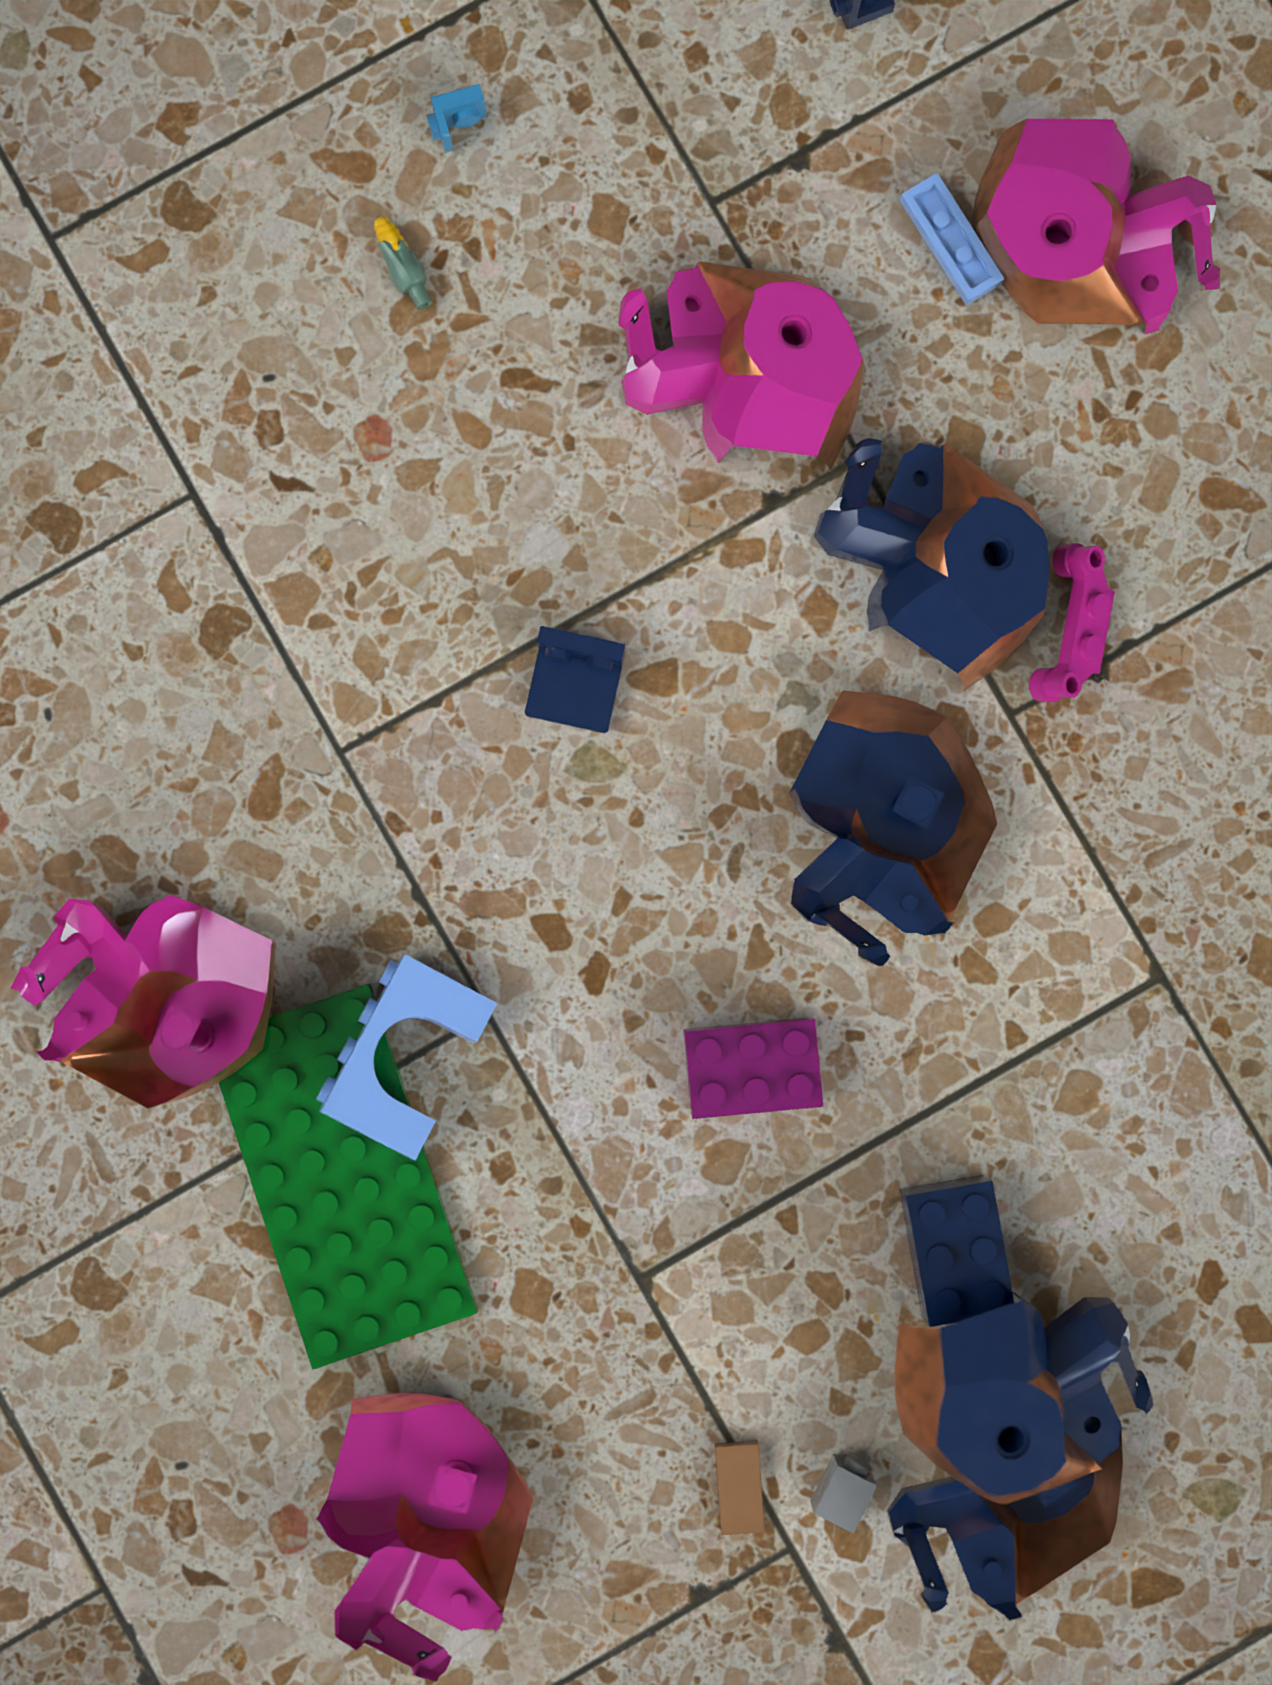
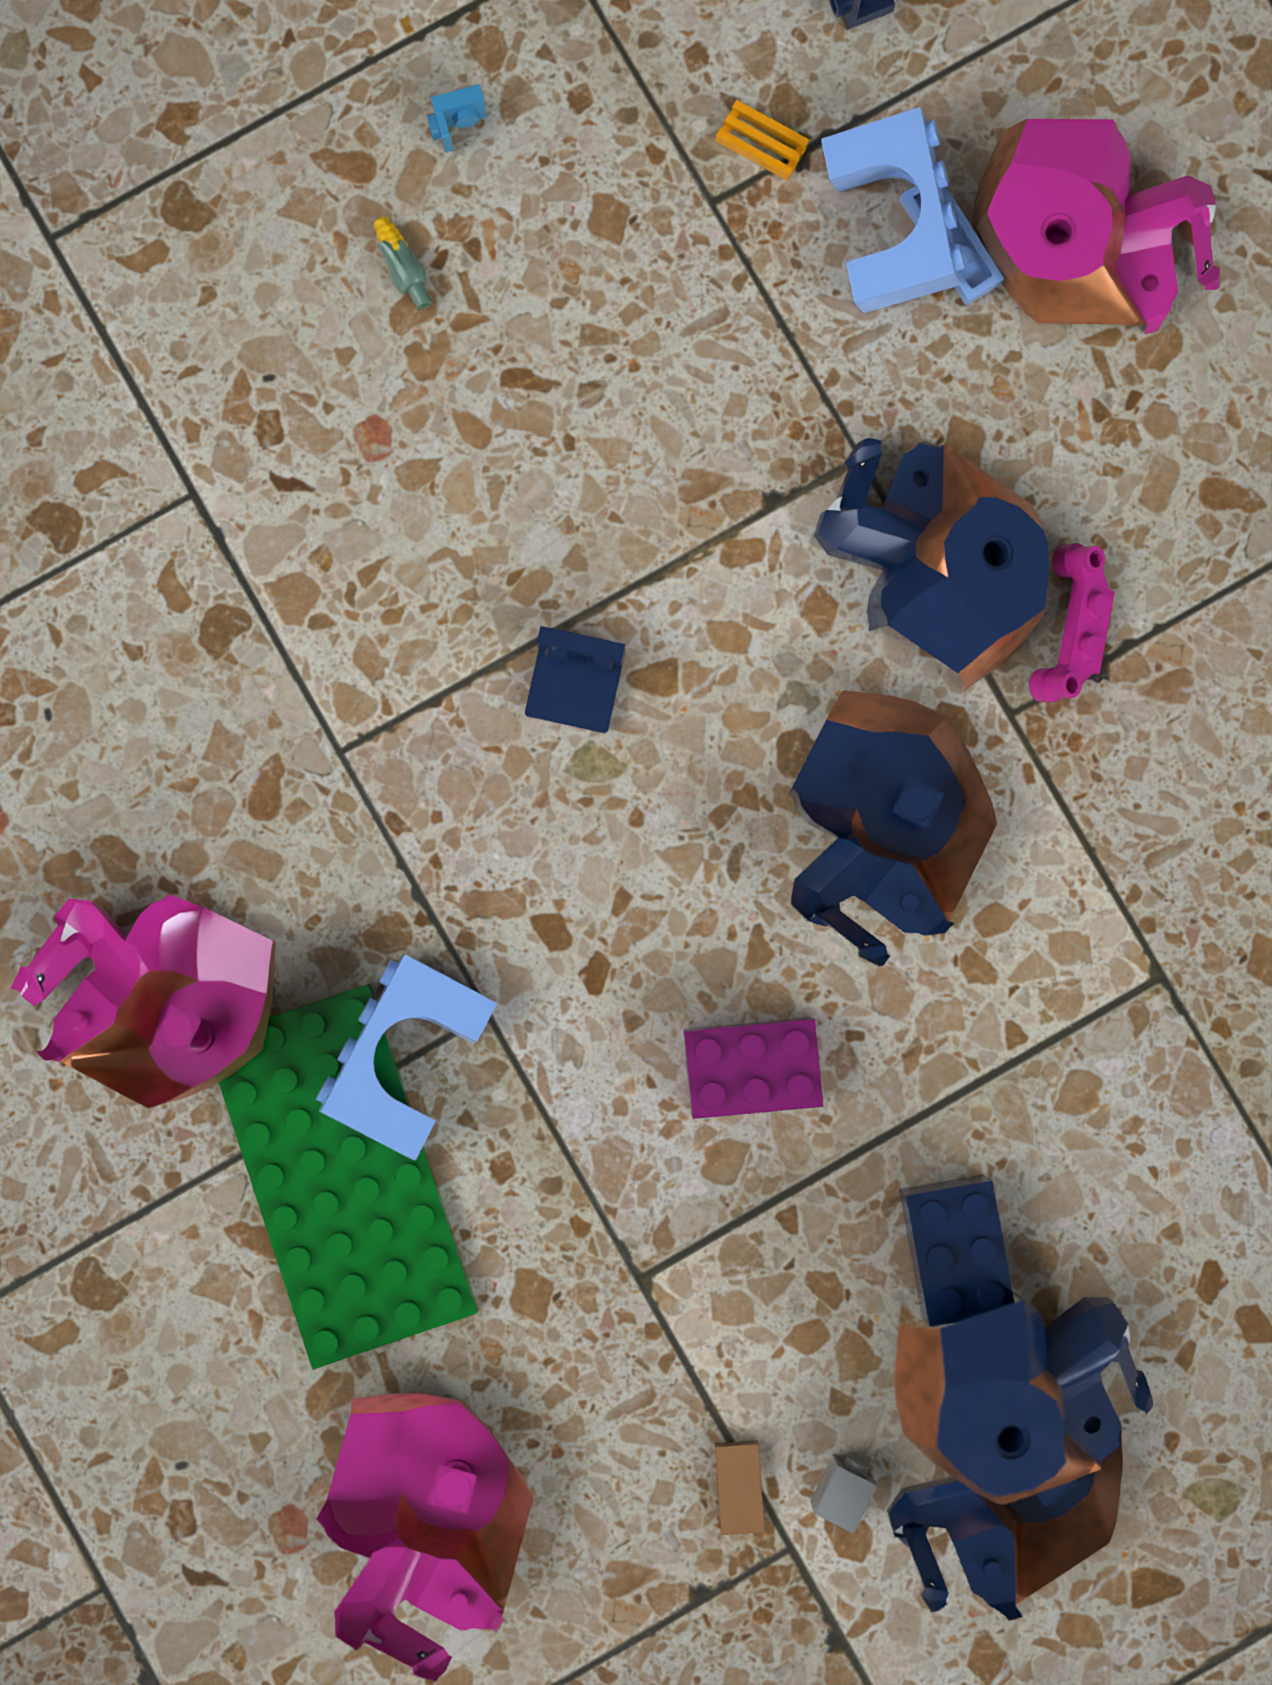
dark pink piece [618,261,865,471] -> none
none -> light orange tile [715,99,810,181]
none -> light blue arch [821,107,966,313]

